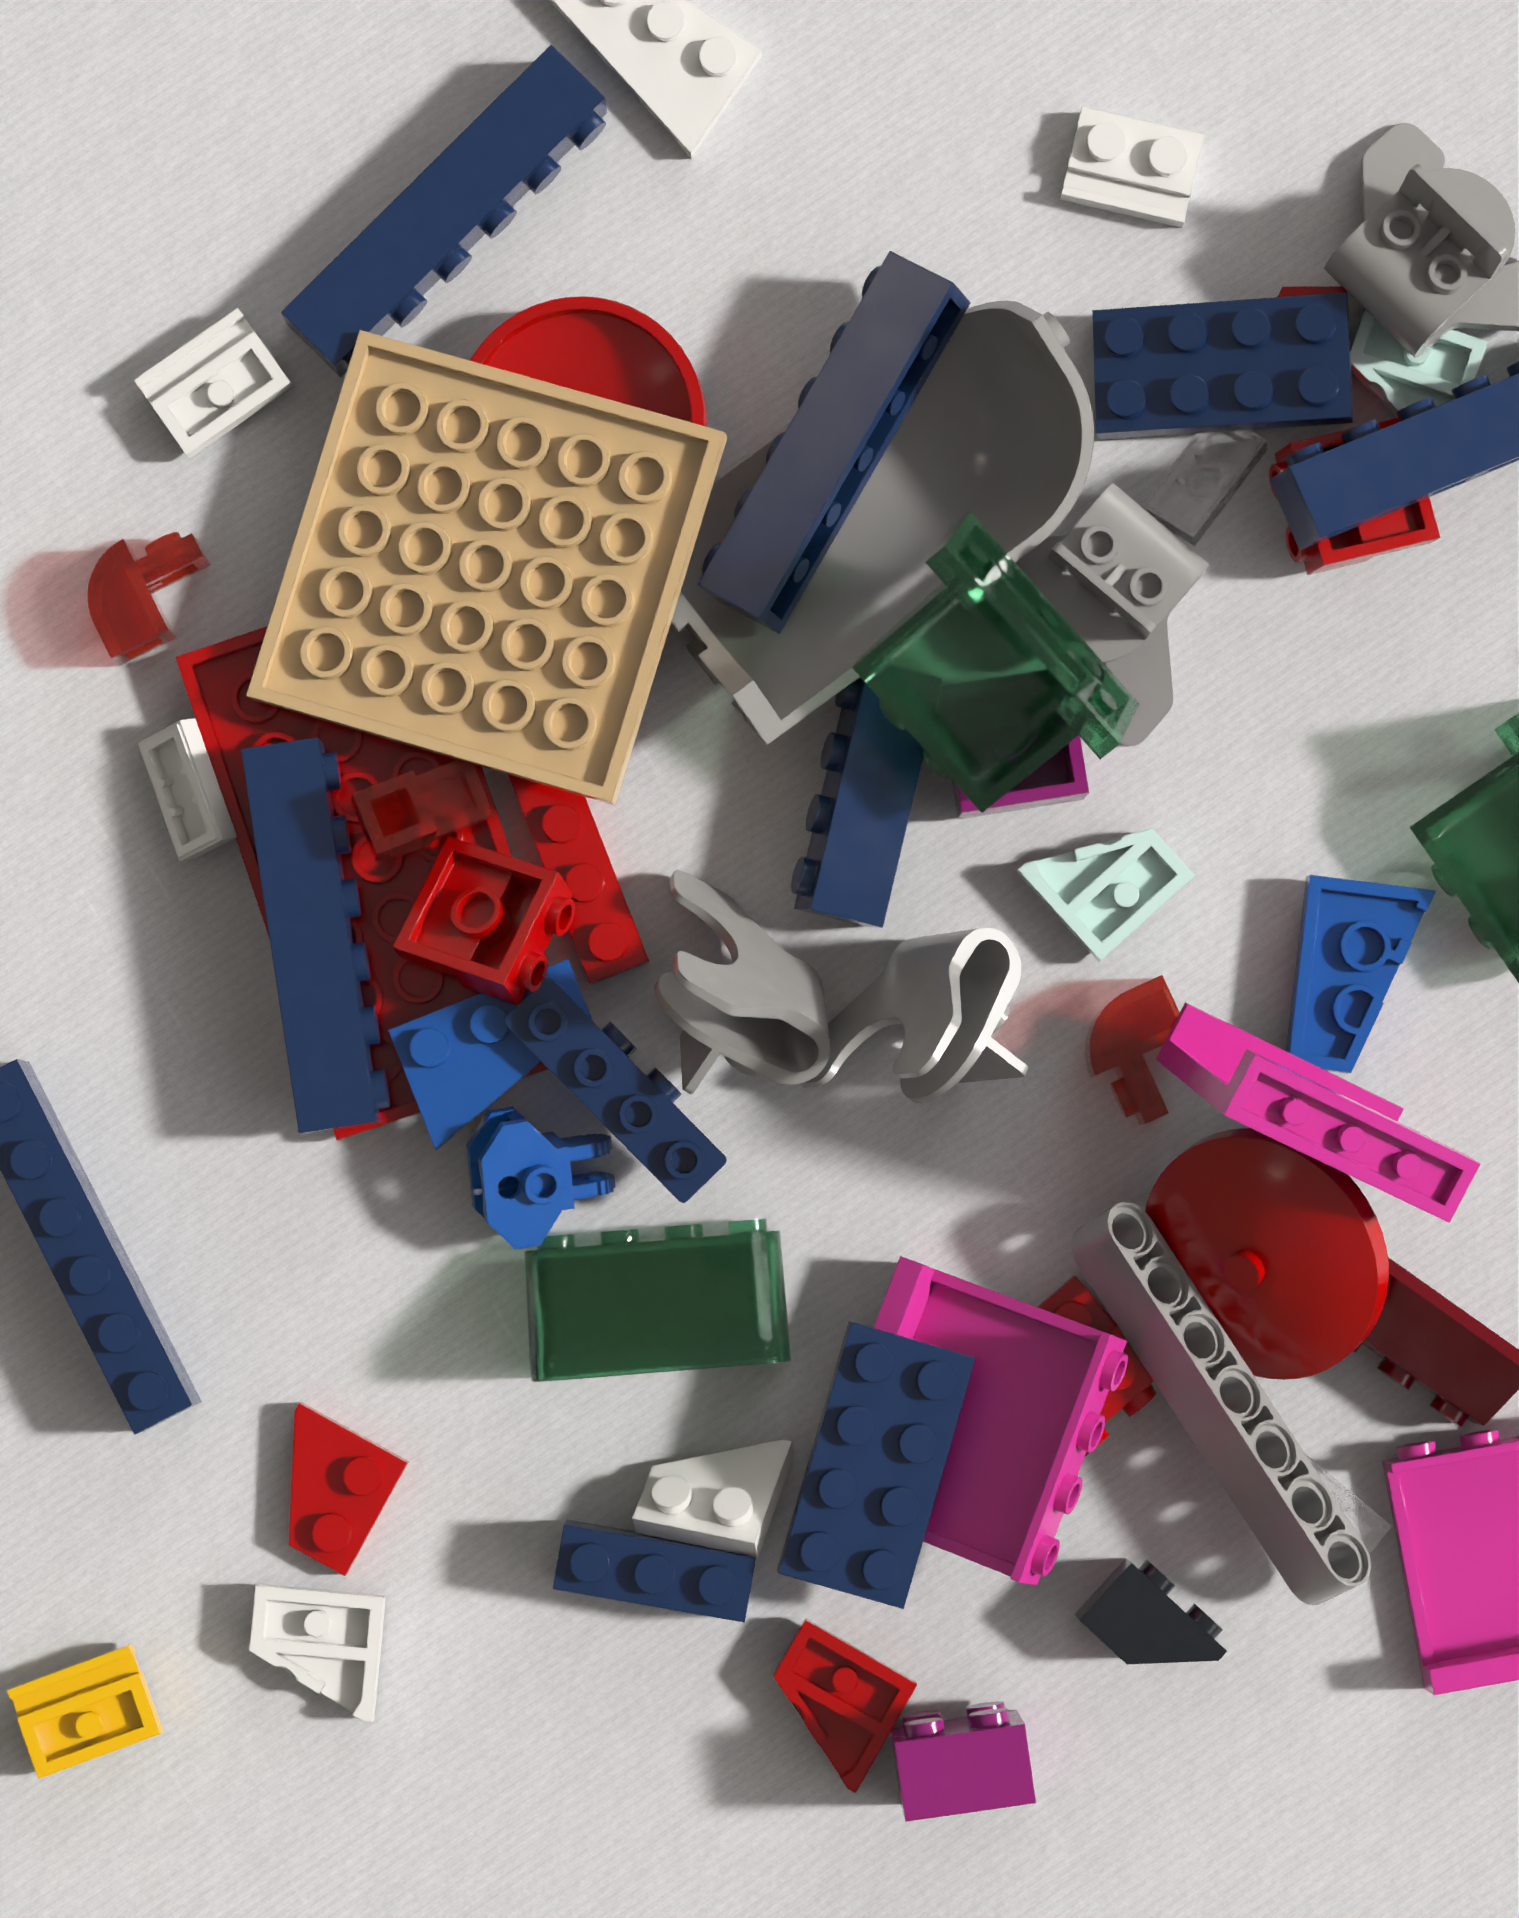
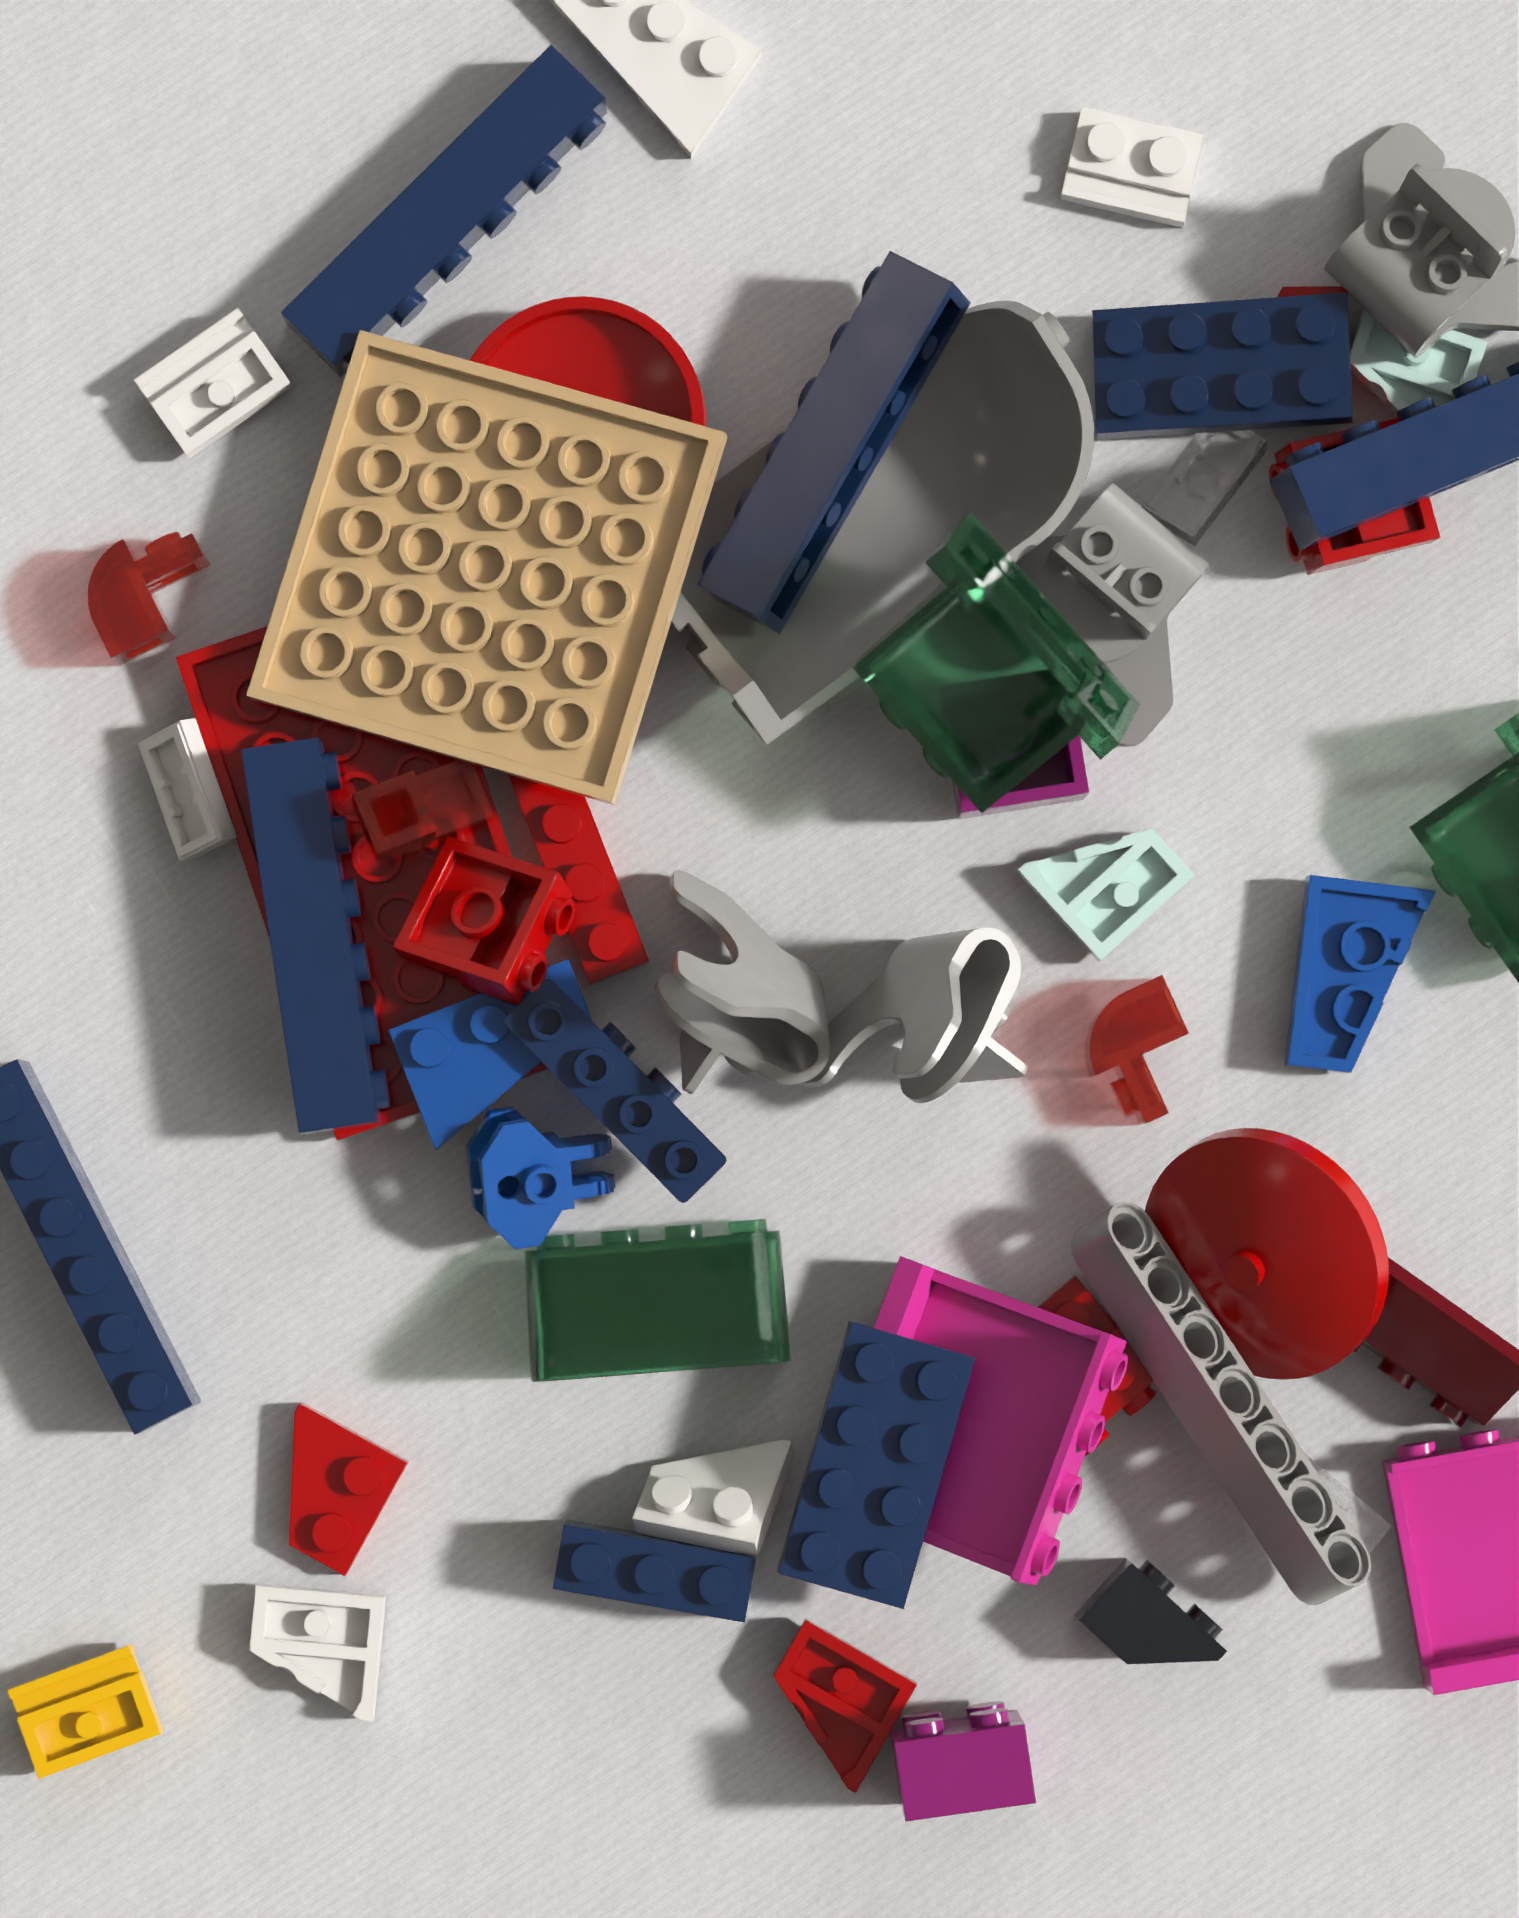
dark blue brick [791,662,942,928] -> none
dark pink panel [1156,1002,1481,1223] -> none

